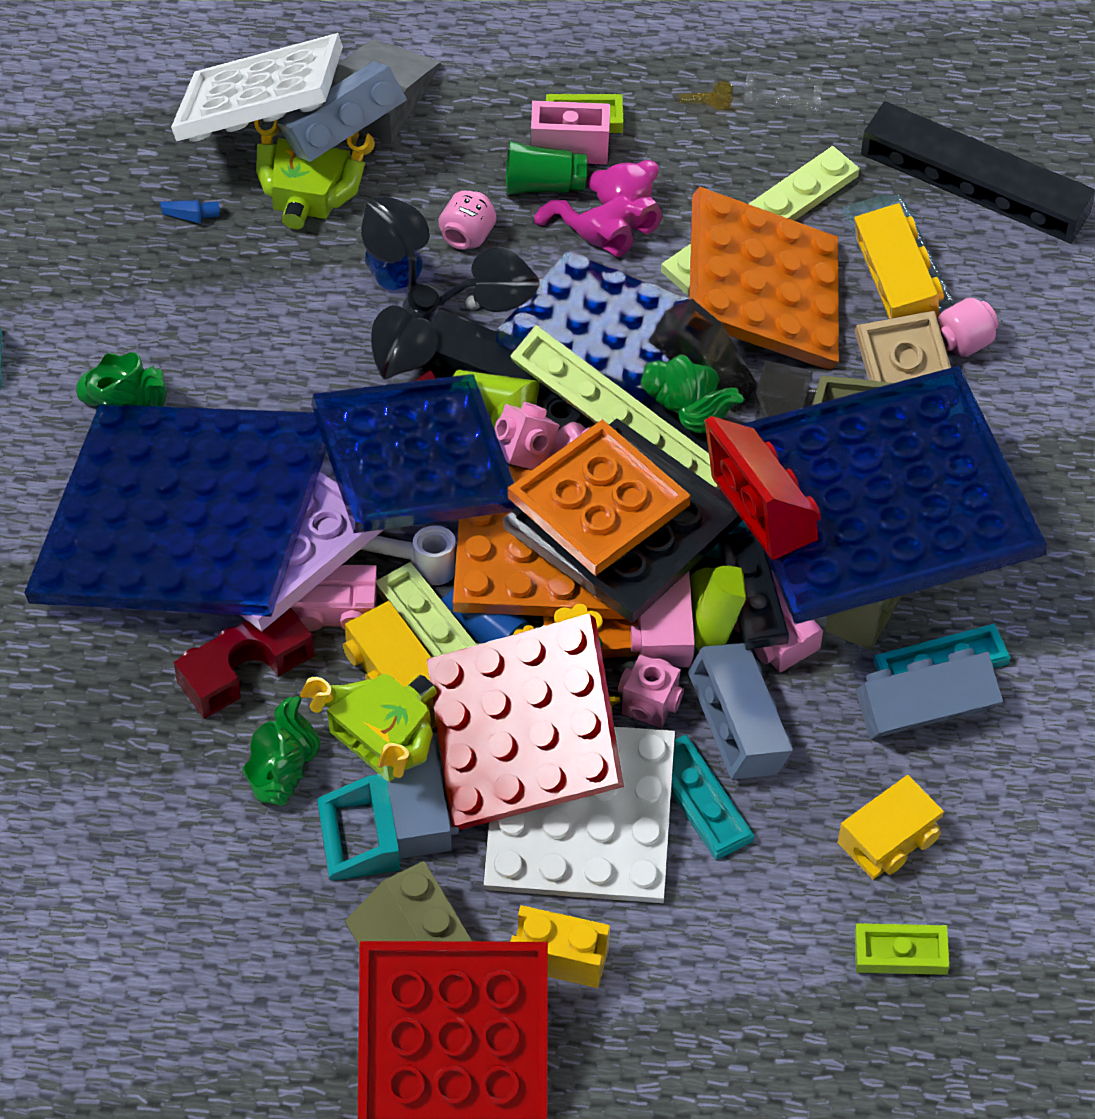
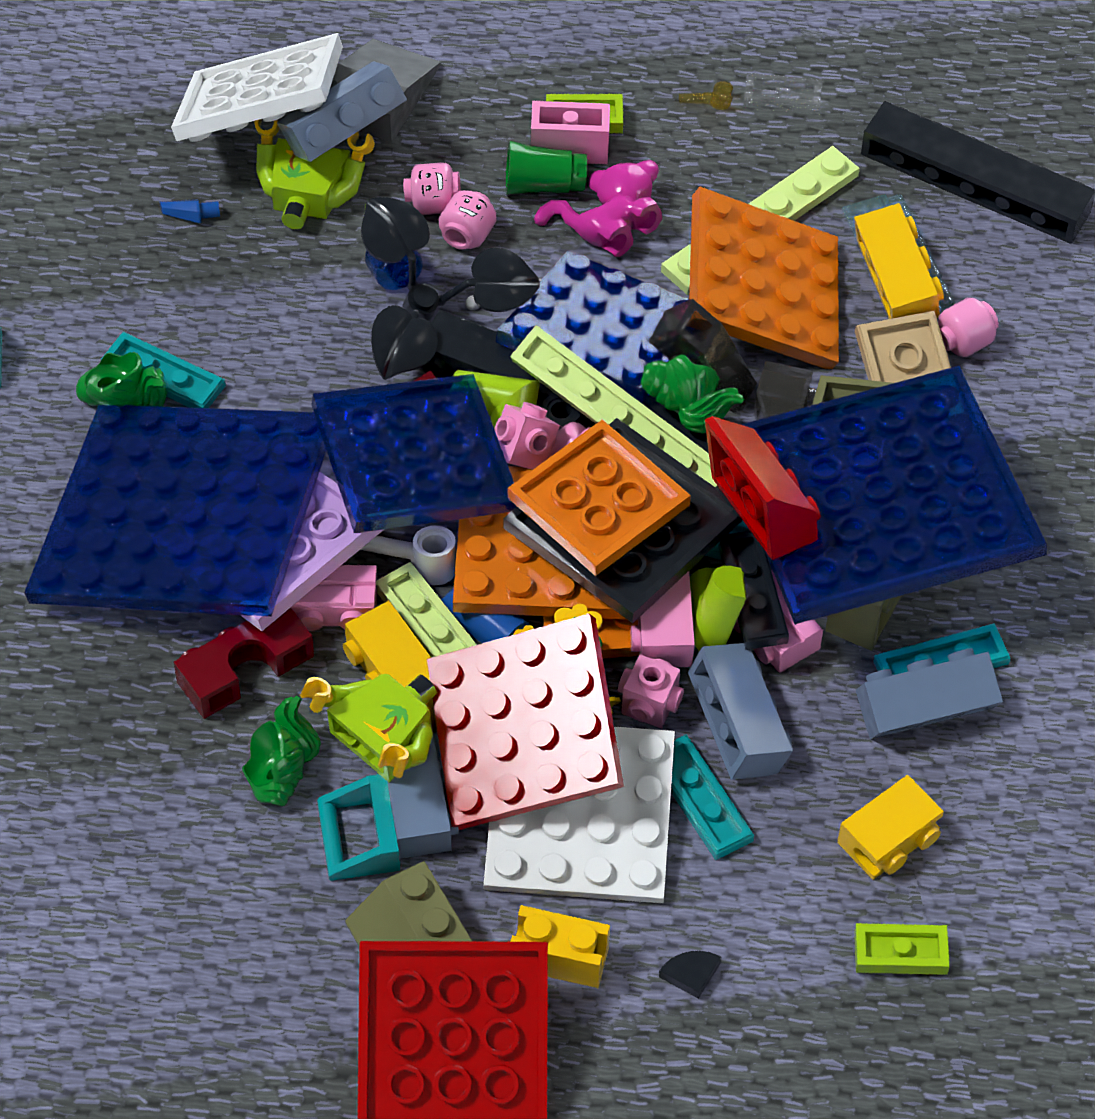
none -> teal tile [101,332,226,414]
none -> bright pink head [403,163,461,215]
none -> black tile [659,951,722,999]

